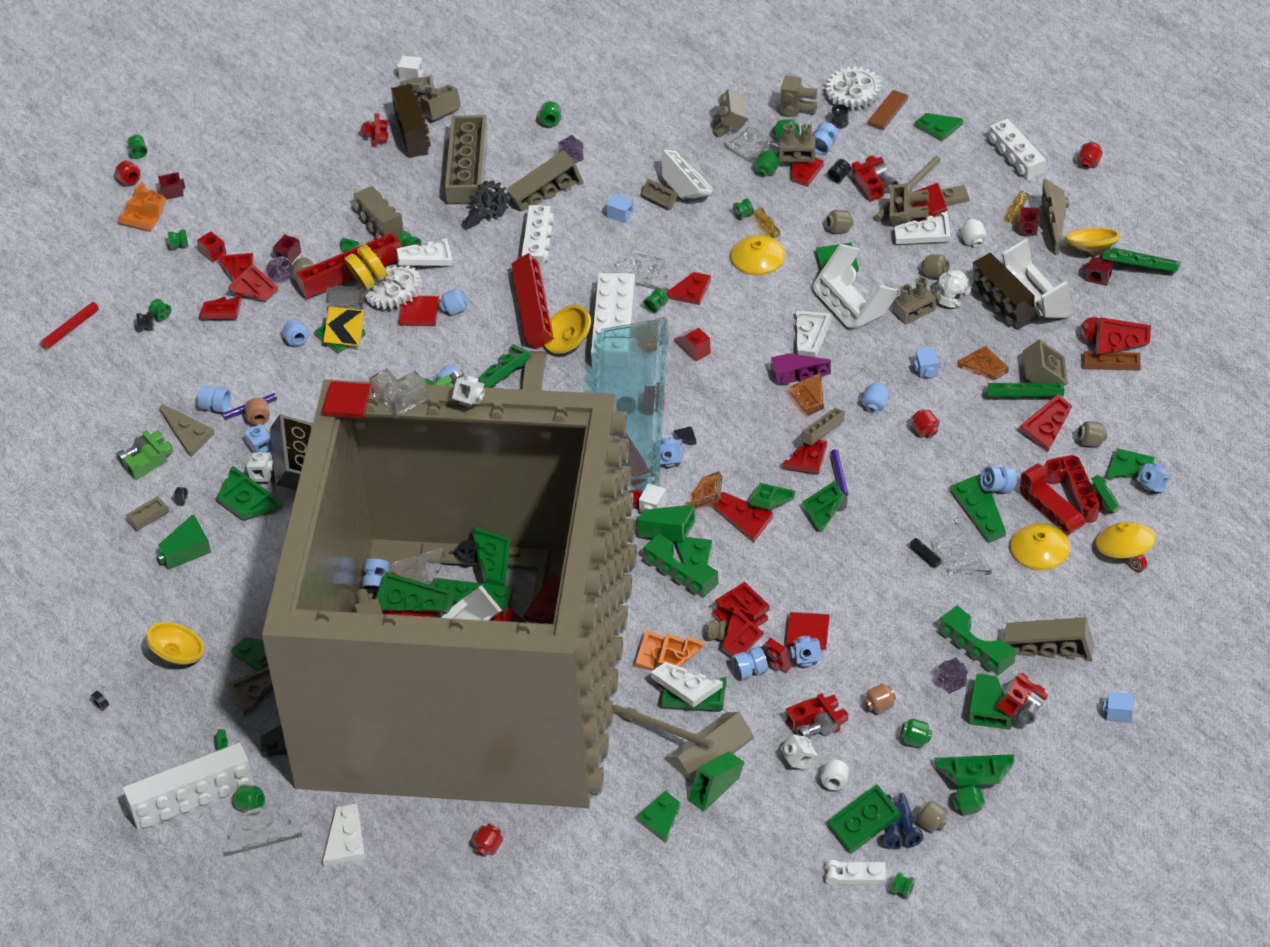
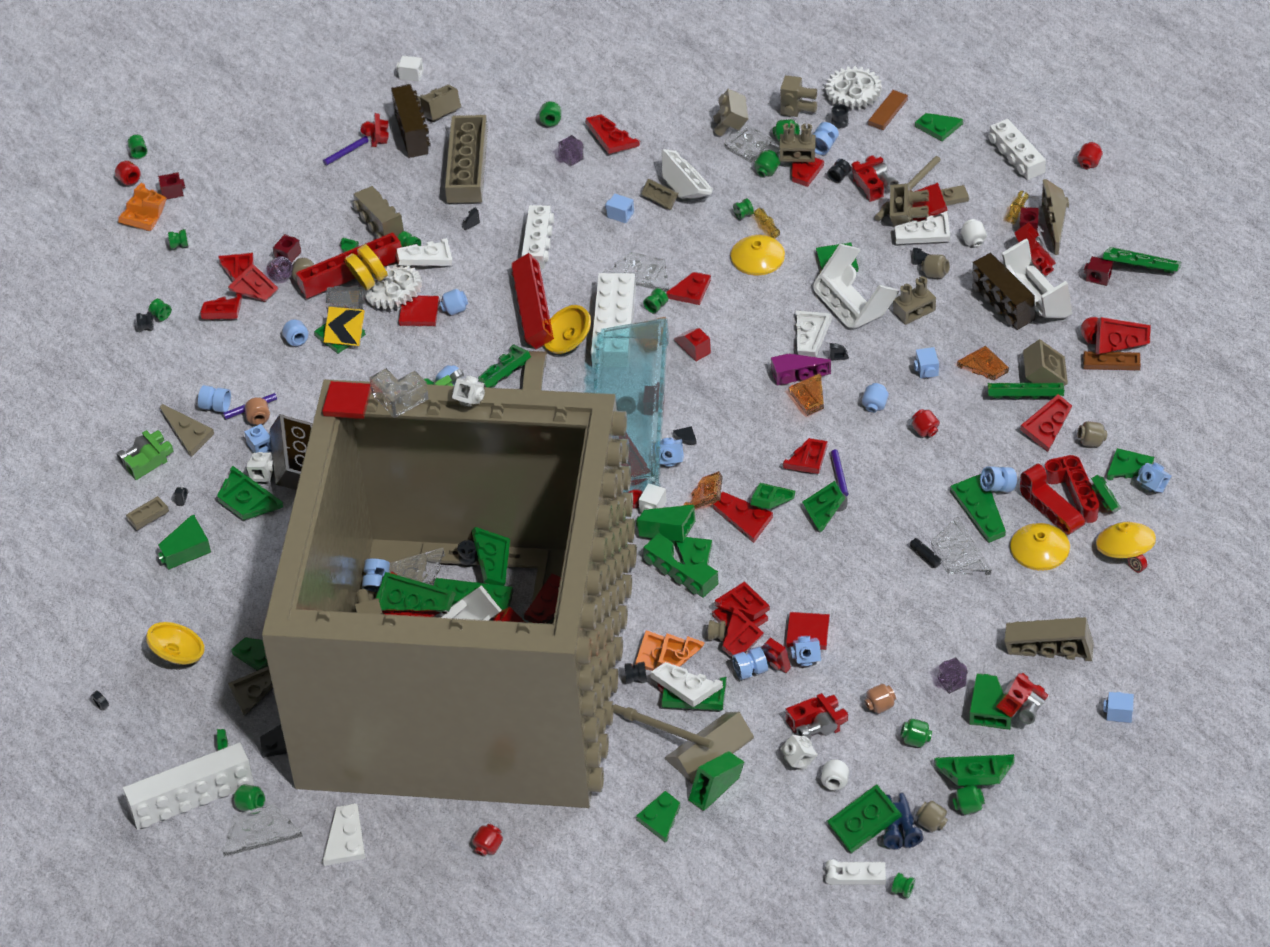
red axle [41,302,99,349] -> none
red brick [197,231,227,263] -> none
dark tan wing [400,75,435,94] -> none
black gear [471,180,510,219] -> none
dark tan wedge [506,150,584,212] -> none
dark tan piece [801,408,845,445] -> none
dark tan head [826,210,854,233] -> none
white helmet [934,270,971,308] -> none
green arch [940,605,1016,676] -> none
yellow dish [1066,228,1121,254] -> none
none -> dark purple bar [323,136,369,166]
none -> red wing [585,114,640,154]
none -> black wheel [624,662,647,684]
none -> black tile [830,343,849,361]
none -> black tile [913,248,930,265]
none -> red hips [1014,222,1056,276]

